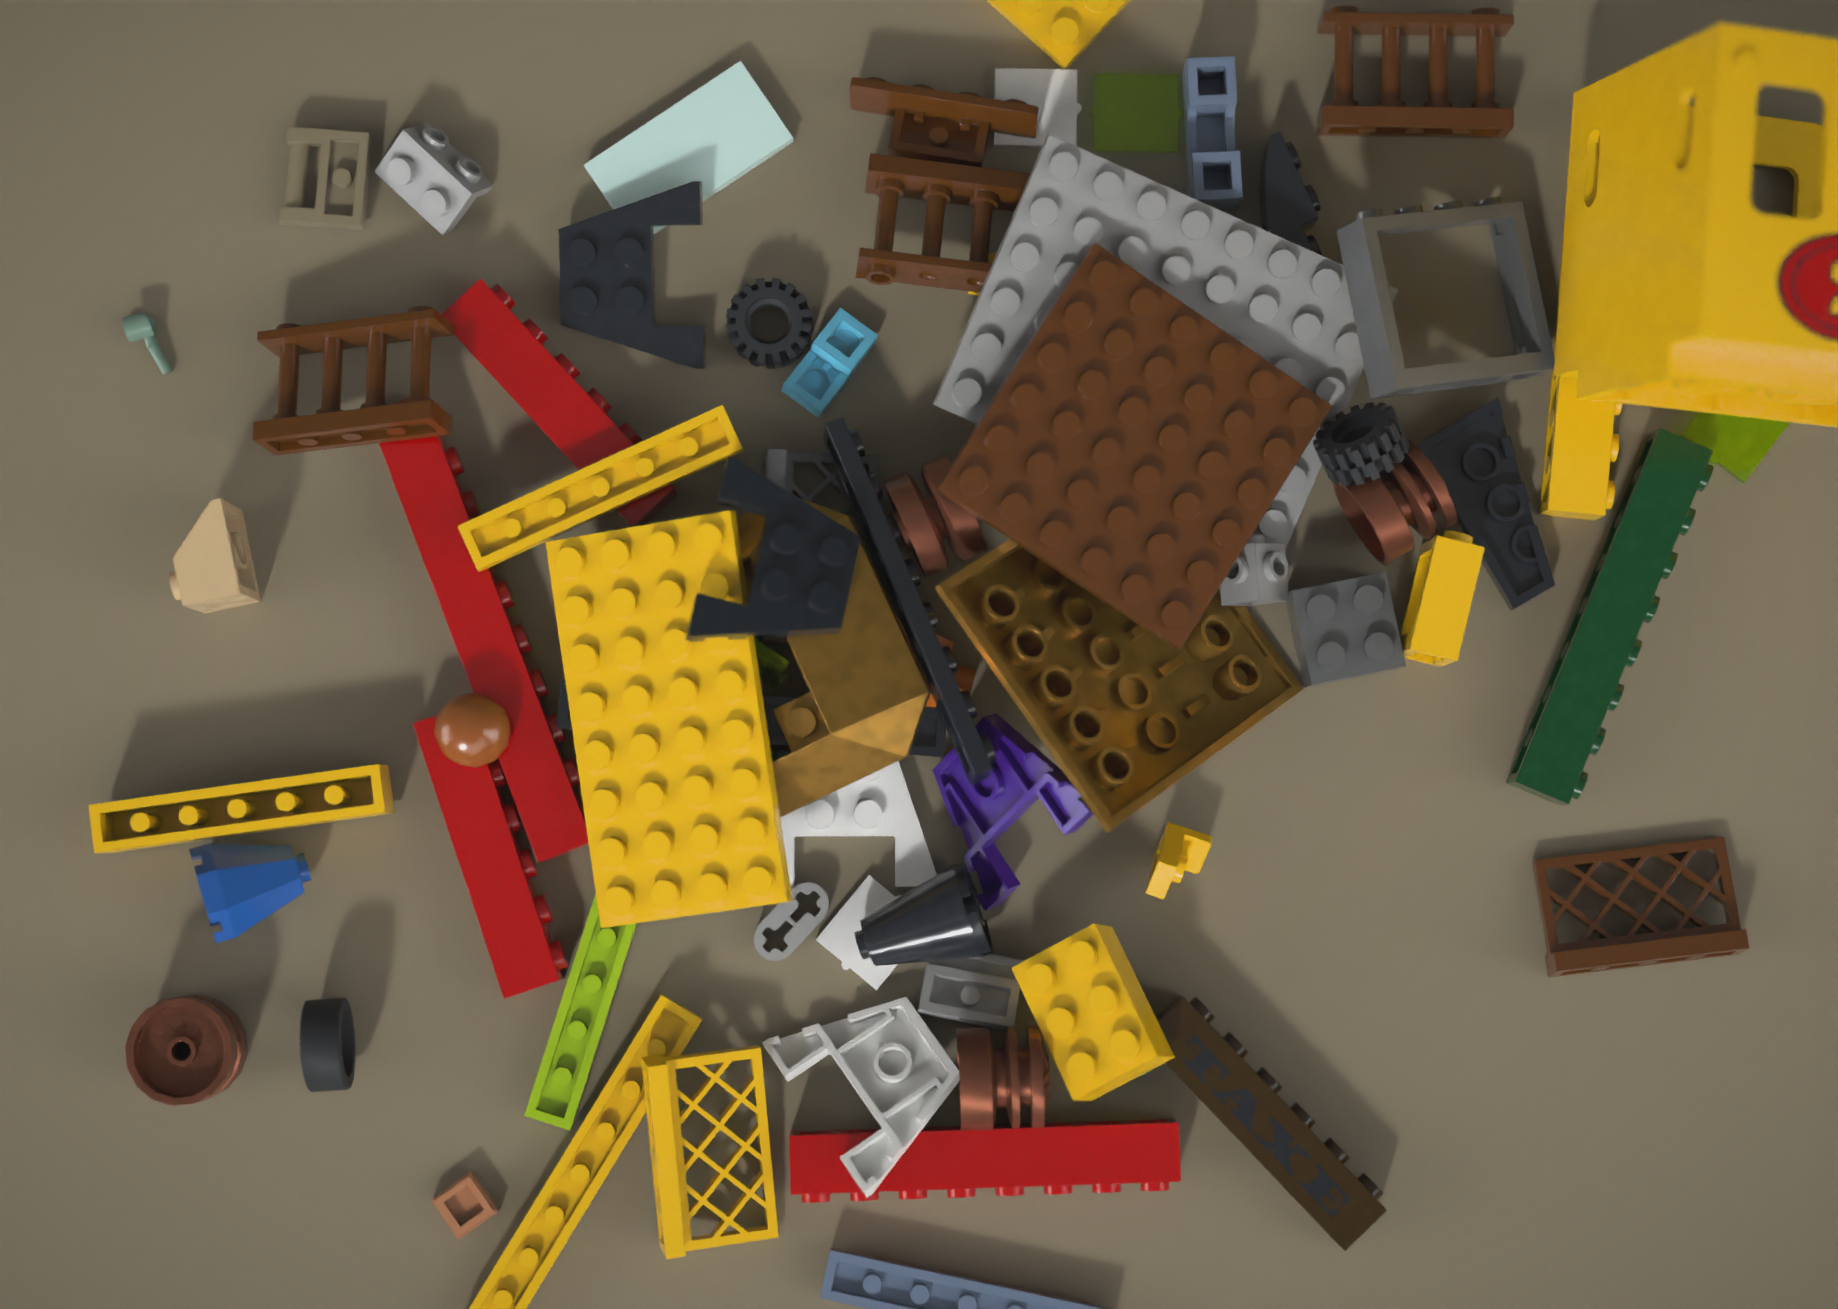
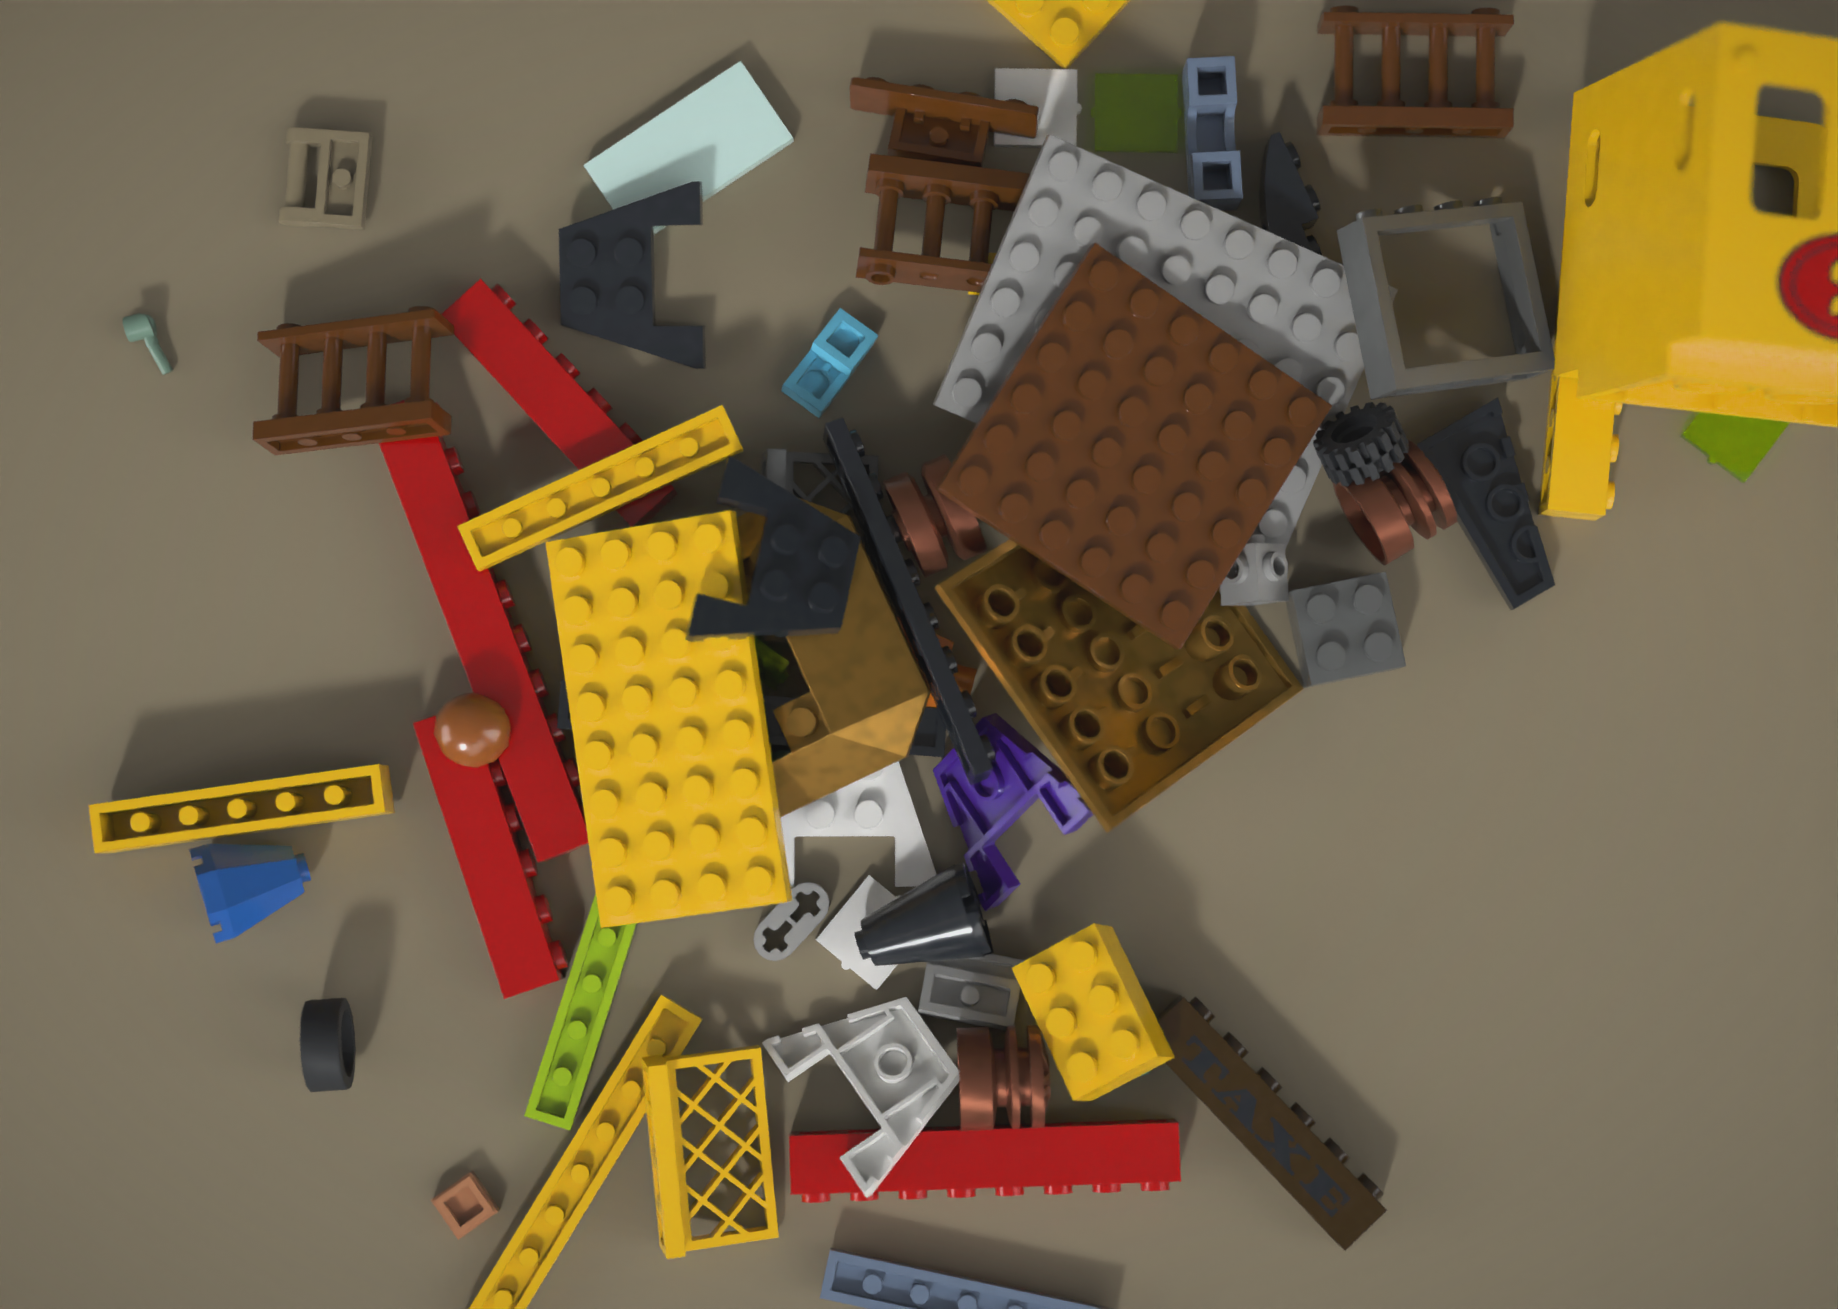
copper wheel [125,995,248,1106] -> none
tan slope [169,498,261,614] -> none
light grey bracket [374,123,493,235] -> none
black tyre [726,278,813,369] -> none
yellow bracket [1146,822,1212,899] -> none
yellow window [1399,531,1485,667] -> none
dark green brick [1506,428,1714,805] -> none
reddish brown fence [1532,837,1749,978] -> none

